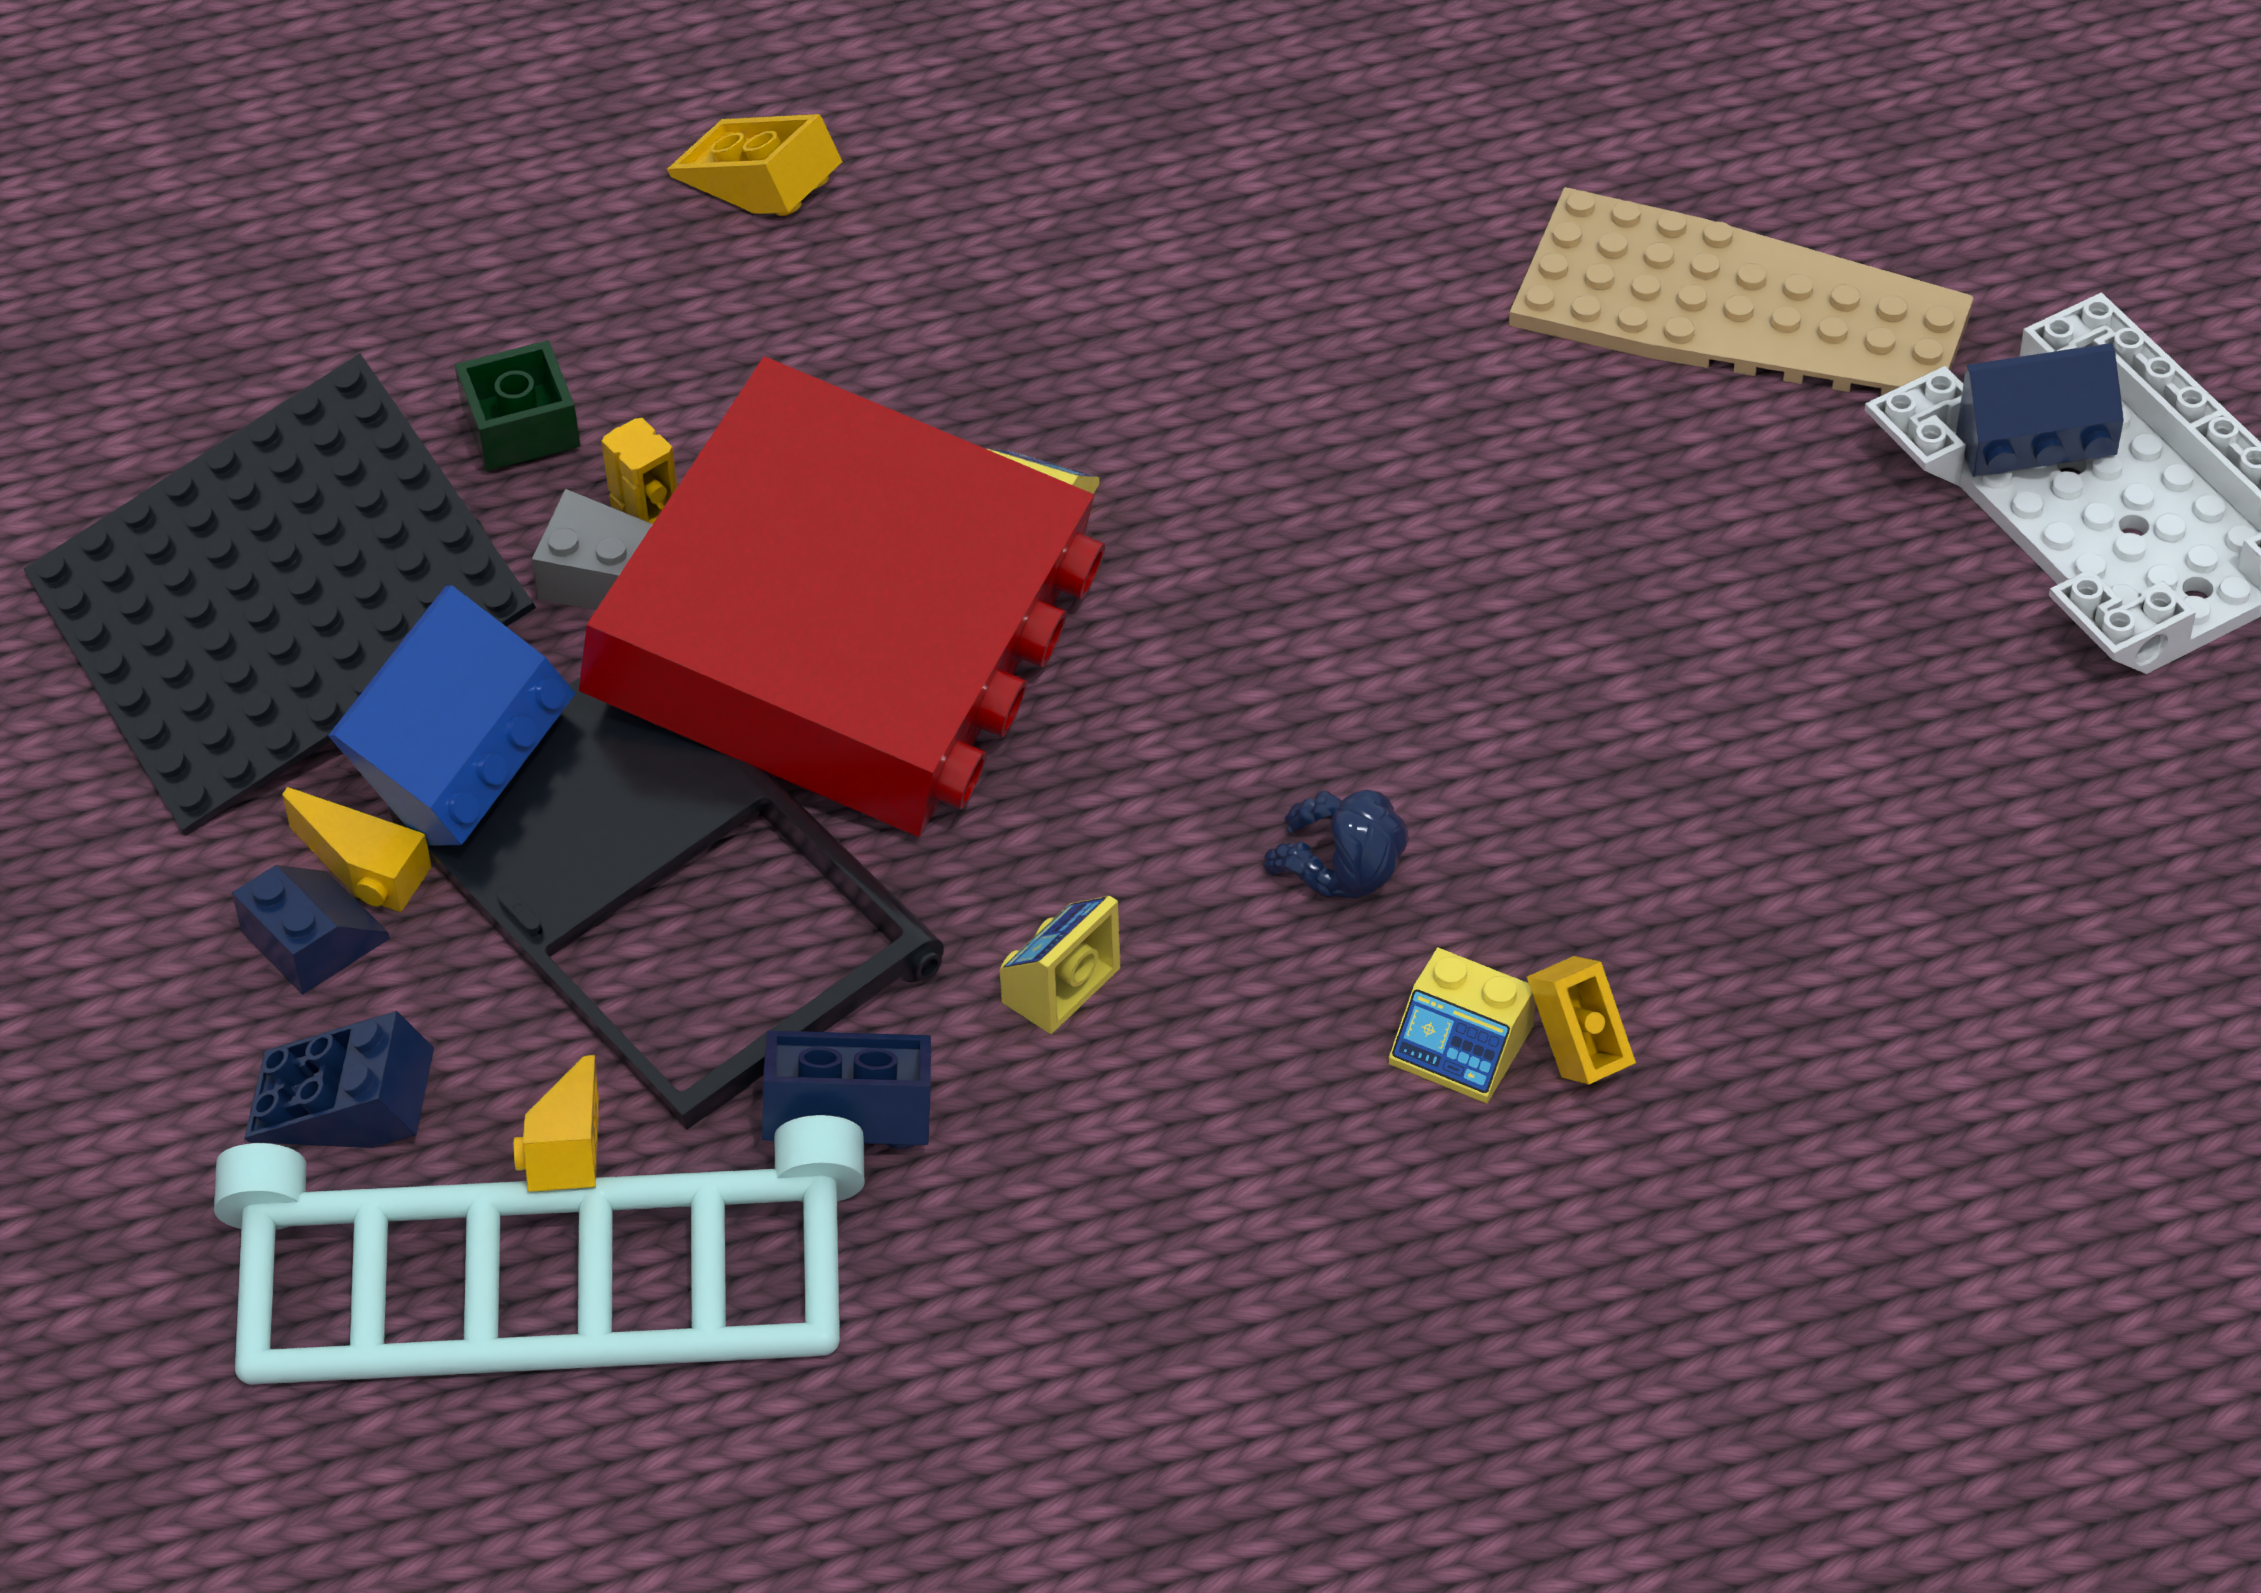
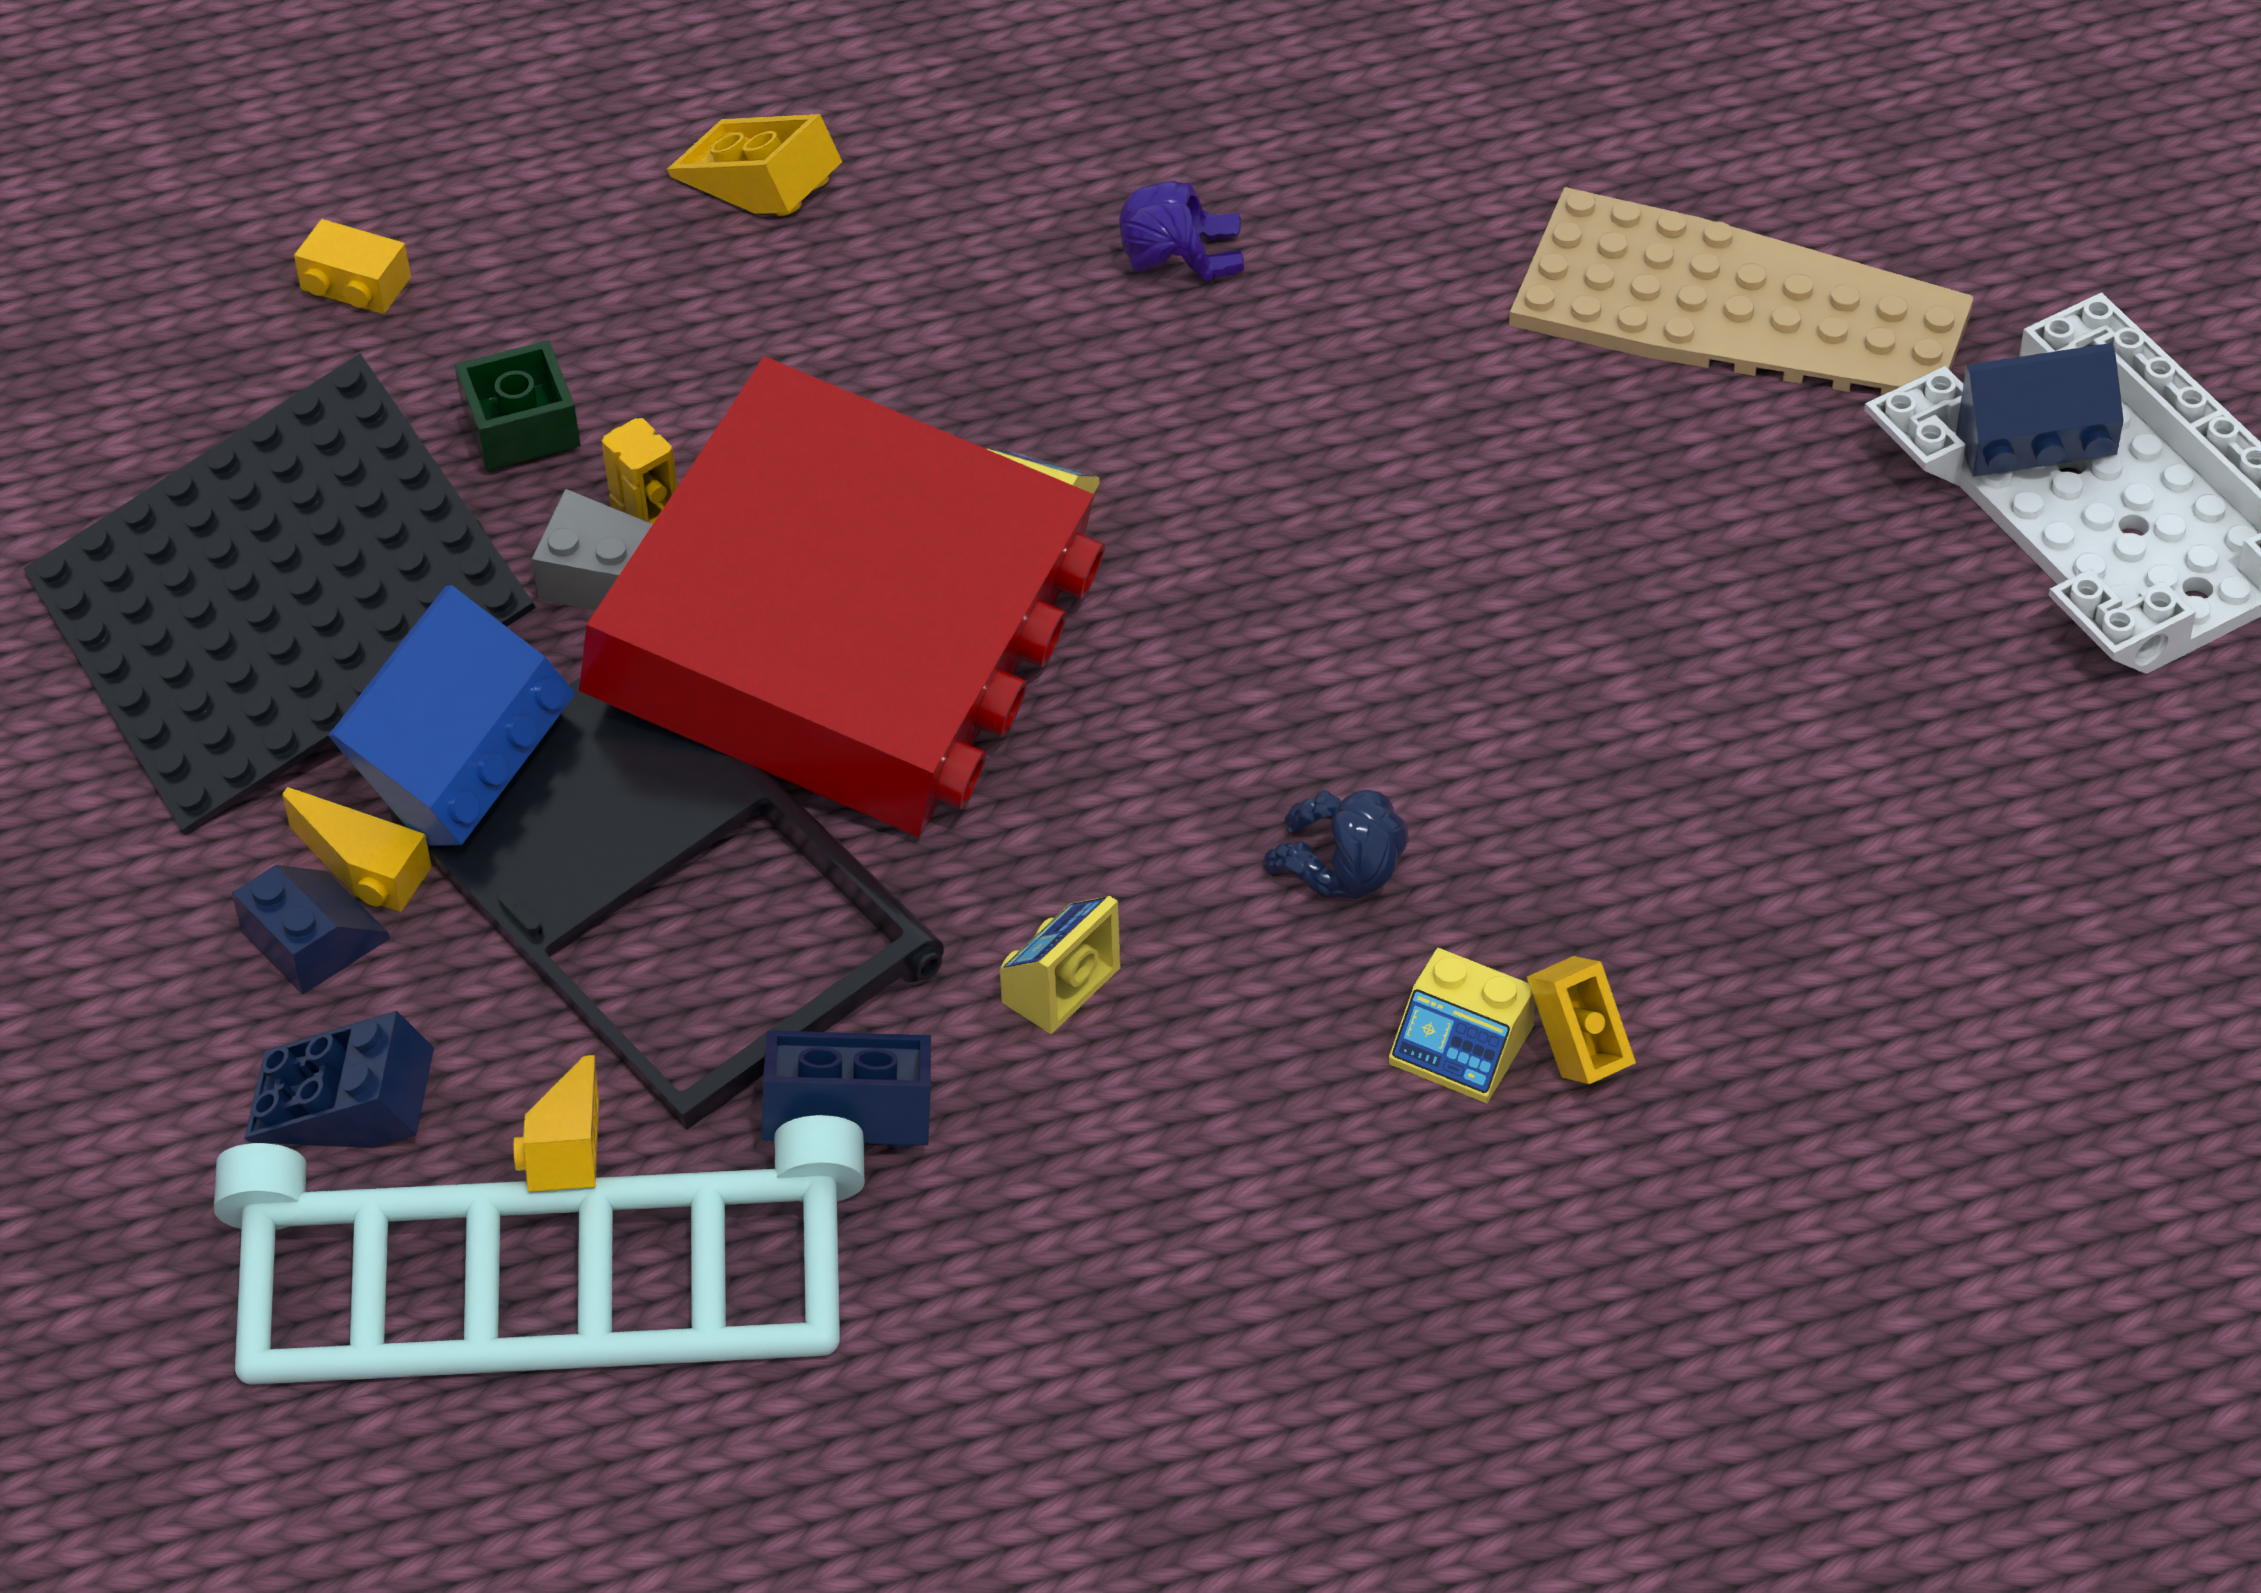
none -> yellow brick [294,219,411,314]
none -> dark purple hair [1119,181,1244,281]

